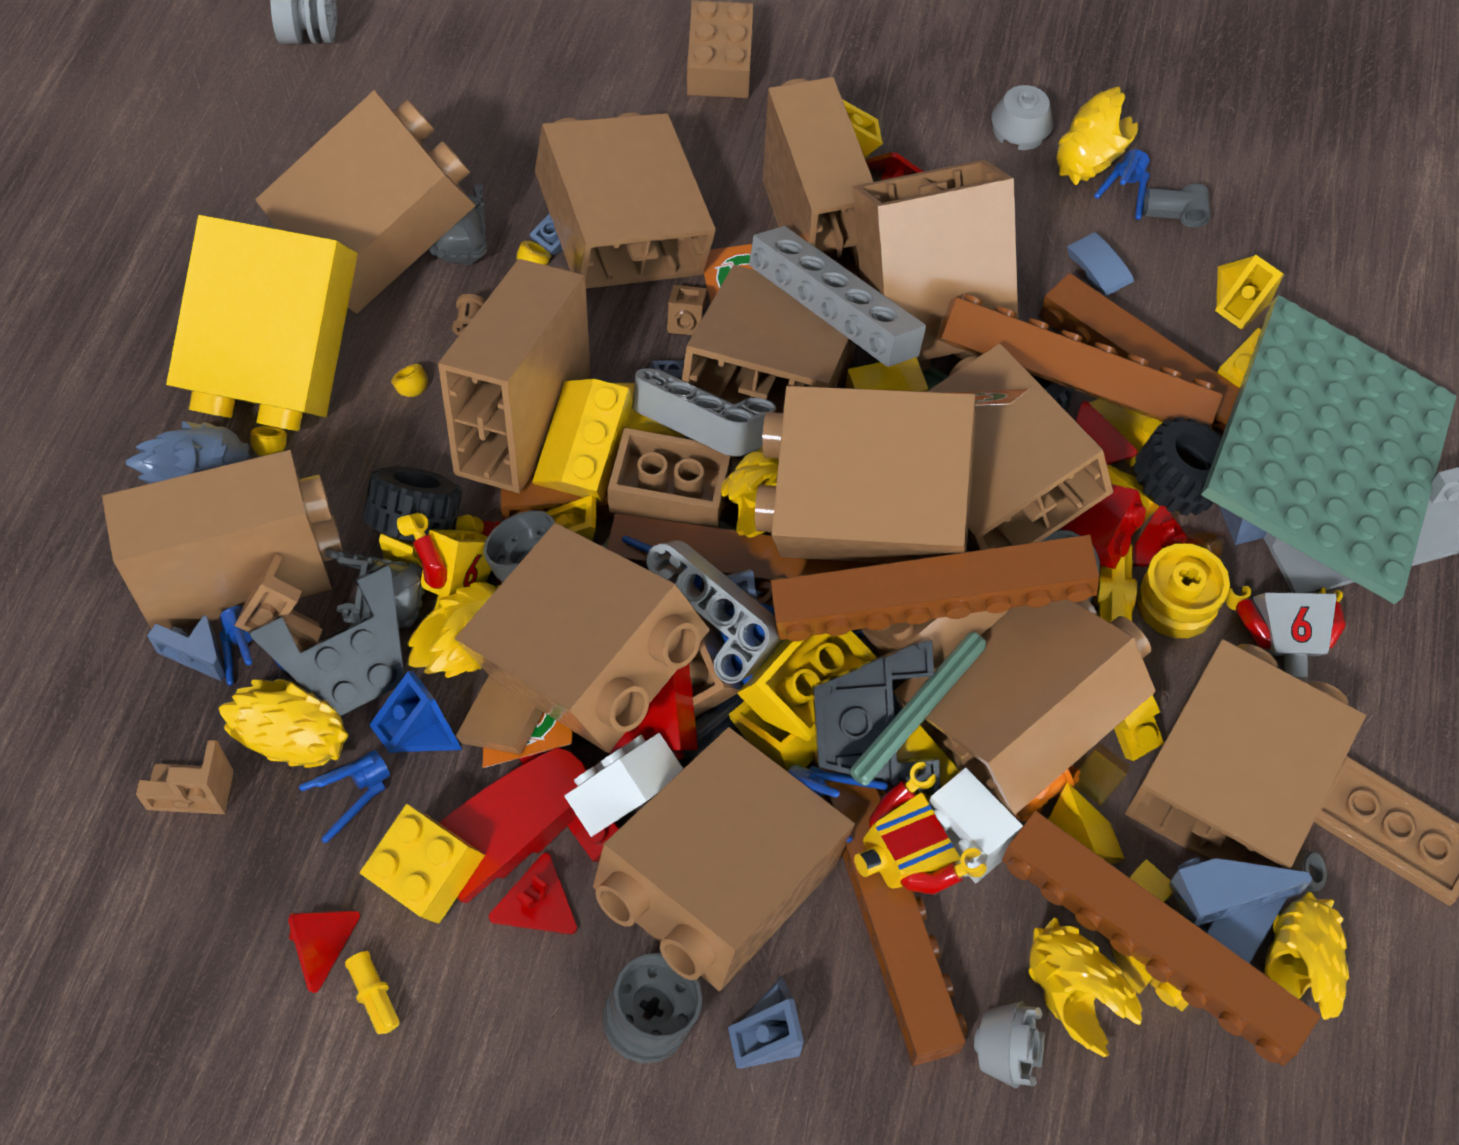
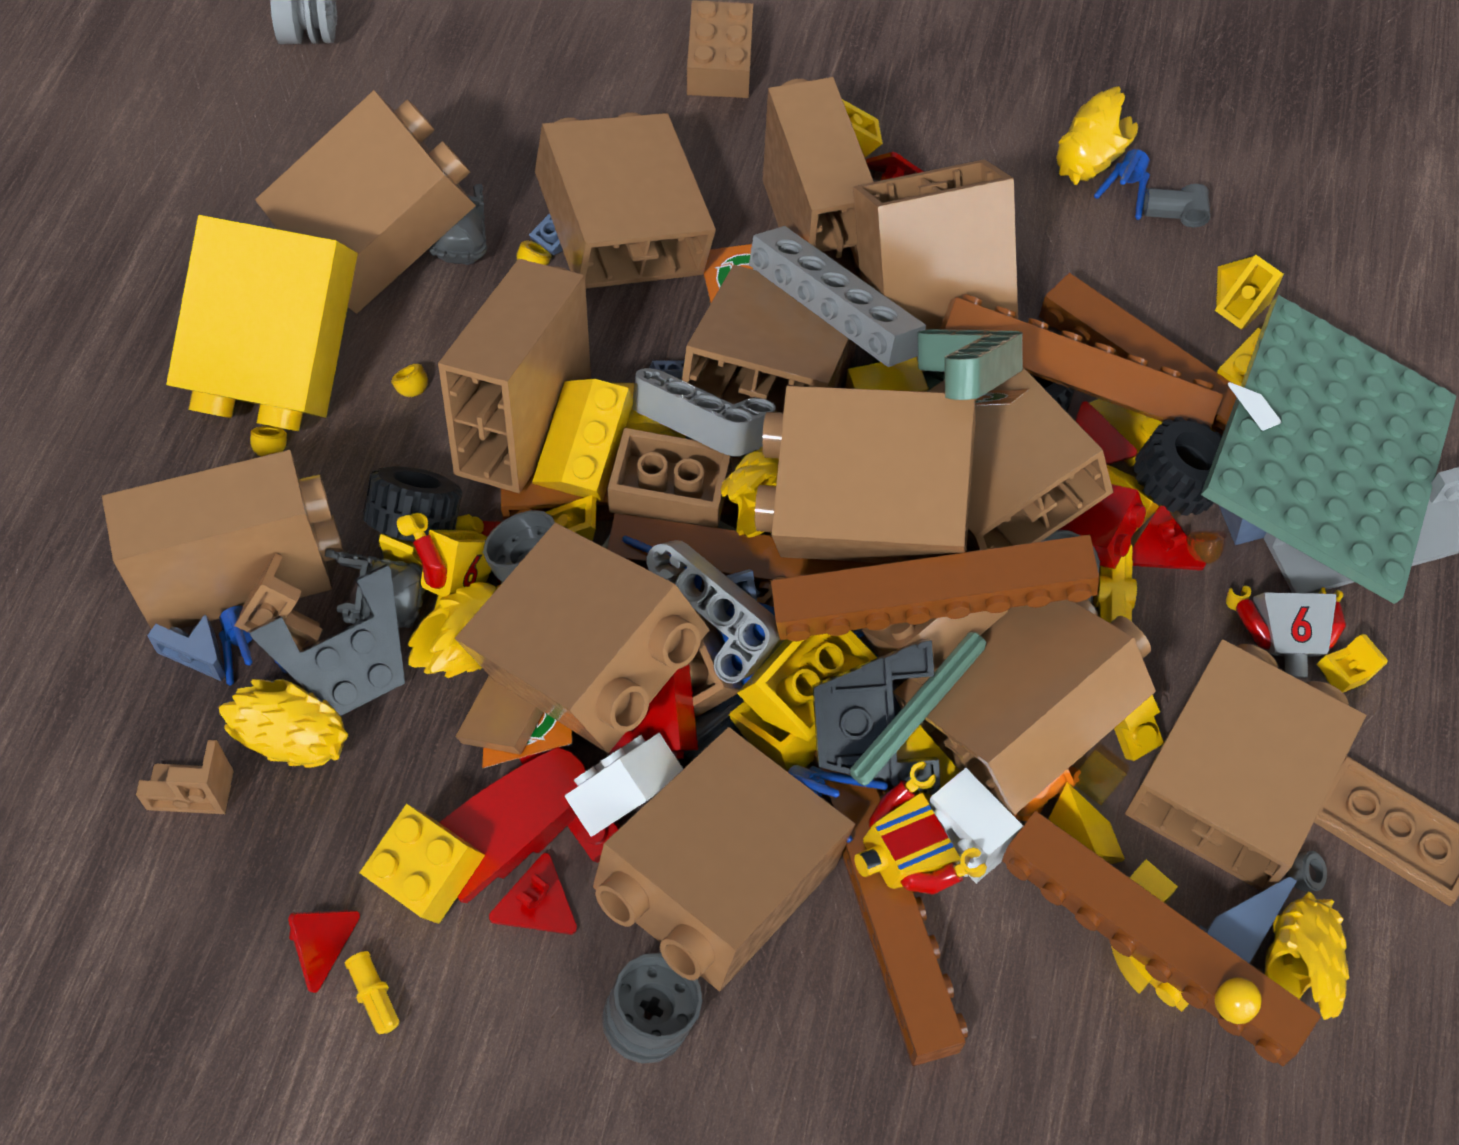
sand blue head [126,421,252,484] -> none
blue plant [299,750,390,843] -> none
blue slope [369,671,462,753] -> none
medium nougat bush [452,294,485,336] -> none
medium nougat bracket [667,285,707,335] -> none
sand blue slope [728,976,804,1068] -> none
light grey cone [974,1001,1044,1089] -> none
light grey cone [991,85,1054,150] -> none
yellow head [1028,918,1143,1057] -> none
sand blue slope [1067,232,1134,296] -> none
yellow wheel [1136,544,1230,638] -> none
sand blue slope [1169,858,1313,926] -> none
none -> sand green beam [917,329,1023,400]
none -> yellow piece [1215,977,1262,1024]
none -> white sticker [1228,382,1281,431]
none -> yellow bracket [1316,634,1388,693]

